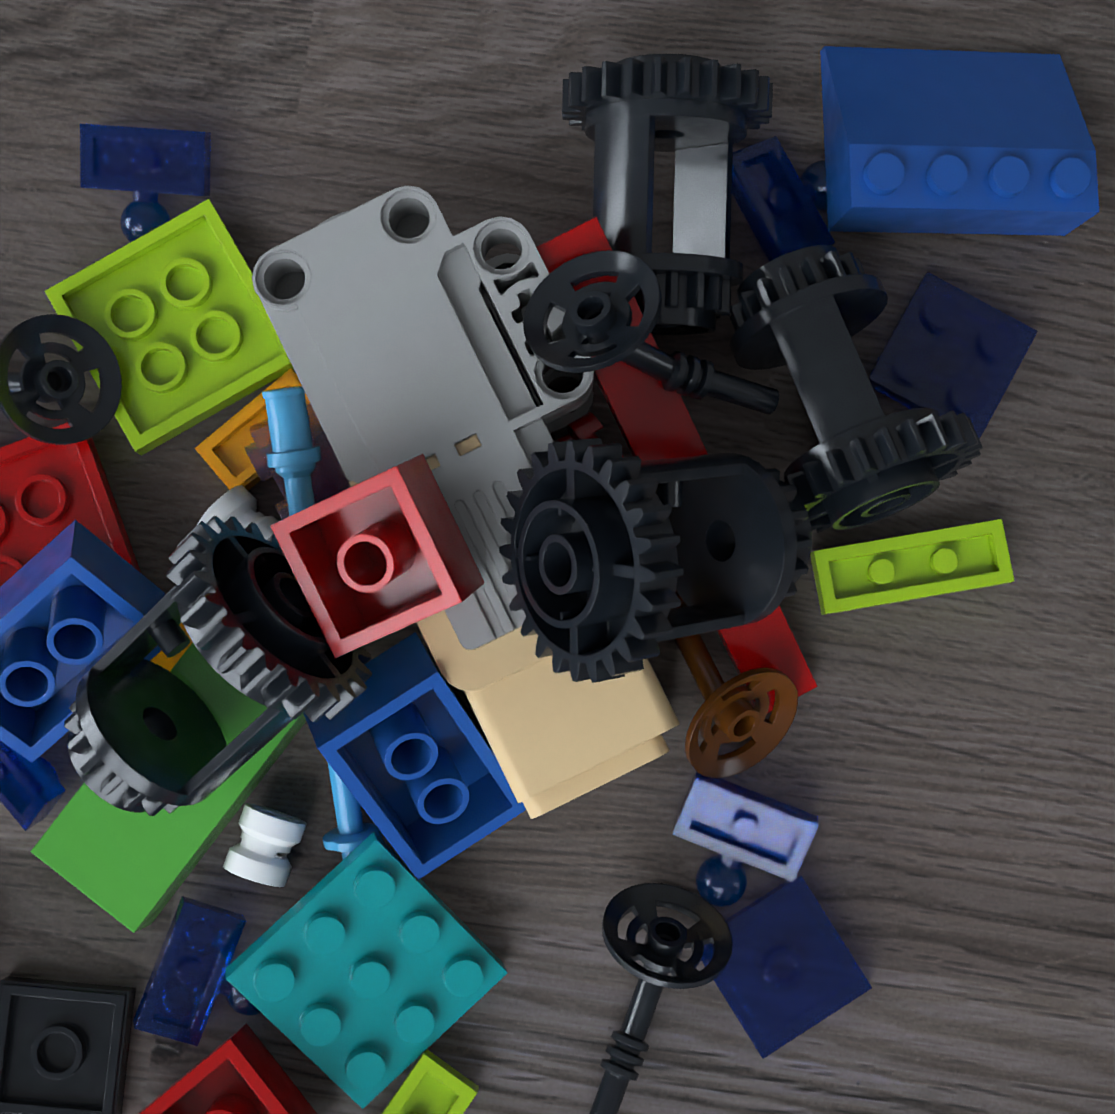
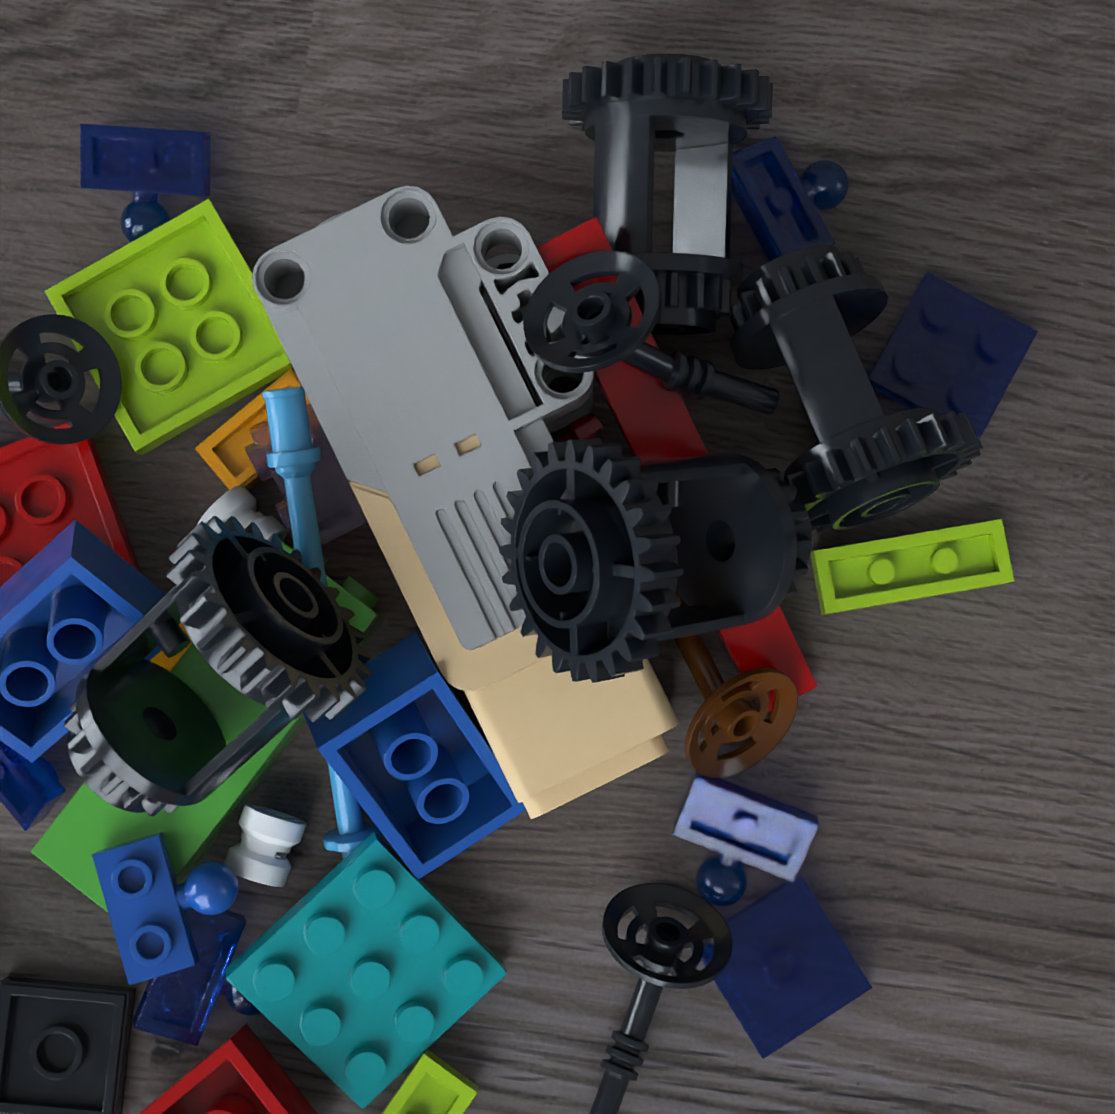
red brick [270,454,485,658] -> none
blue slope [820,46,1099,236] -> none
none -> blue plate [92,832,239,985]

